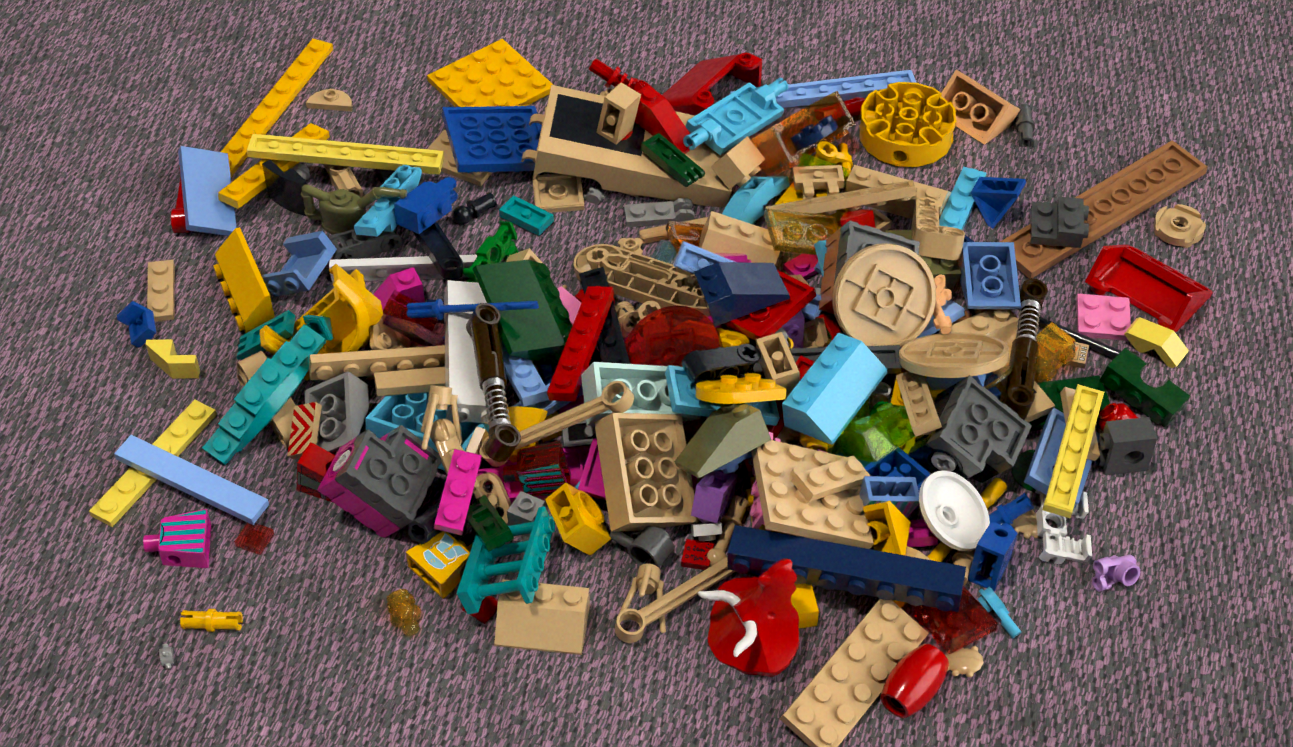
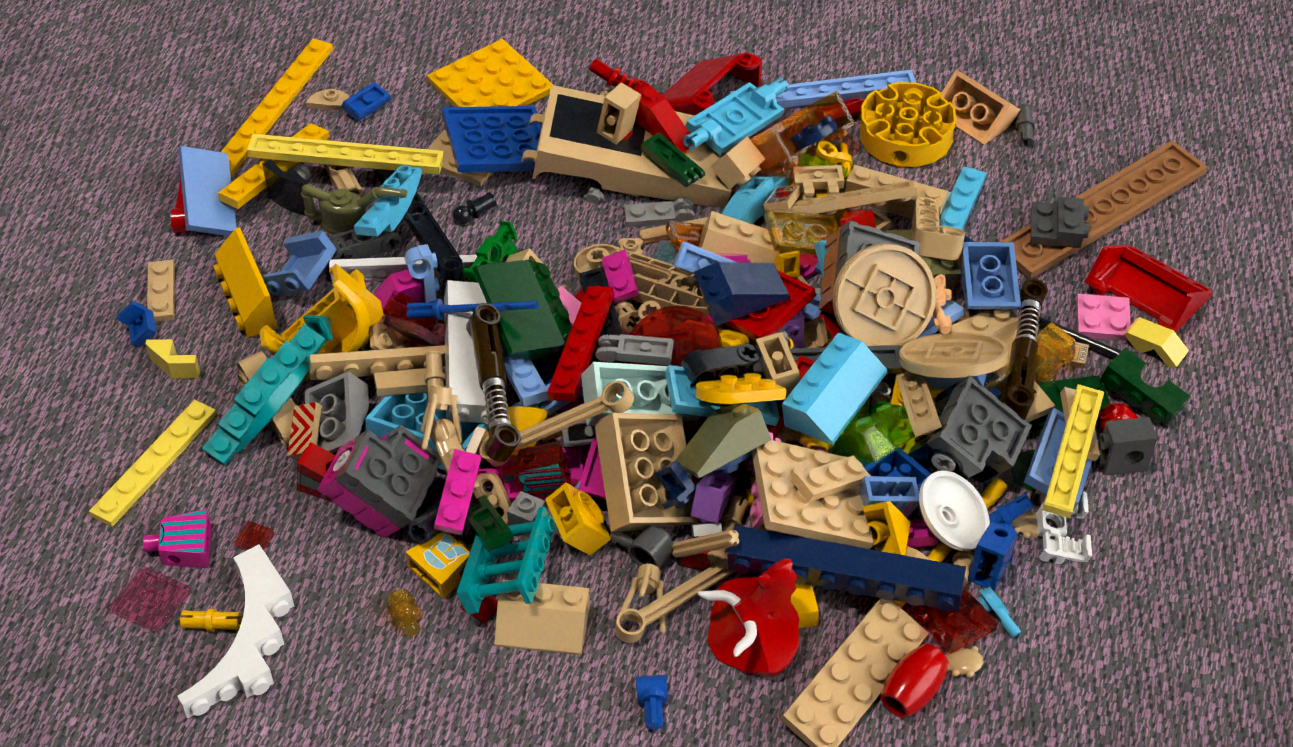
light blue tile [114,435,269,525] -> none
light grey piece [159,643,174,669] -> none
teal hinge [236,310,296,360] -> none
blue hinge [394,177,458,234] -> none
teal plate [499,195,554,236] -> none
tan tile [532,174,585,213] -> none
blue slope [971,177,1026,229] -> none
lavender plate [1092,555,1140,592] -> none
tan plate [1153,204,1206,248] -> none
none -> clear pink tile [109,566,192,634]
none -> white arch [177,545,294,718]
none -> blue plate [341,82,391,122]
none -> light blue plate [404,244,440,302]
none -> tan pin [424,350,446,398]
none -> light grey hinge [596,334,674,365]
none -> dark pink plate [601,249,640,304]
none -> blue axle [636,675,668,731]
none -> dark blue bracket [654,460,696,510]
none -> tan axle [672,530,740,558]
none -> tan tile [764,185,801,213]
none -> yellow slope [774,250,800,277]

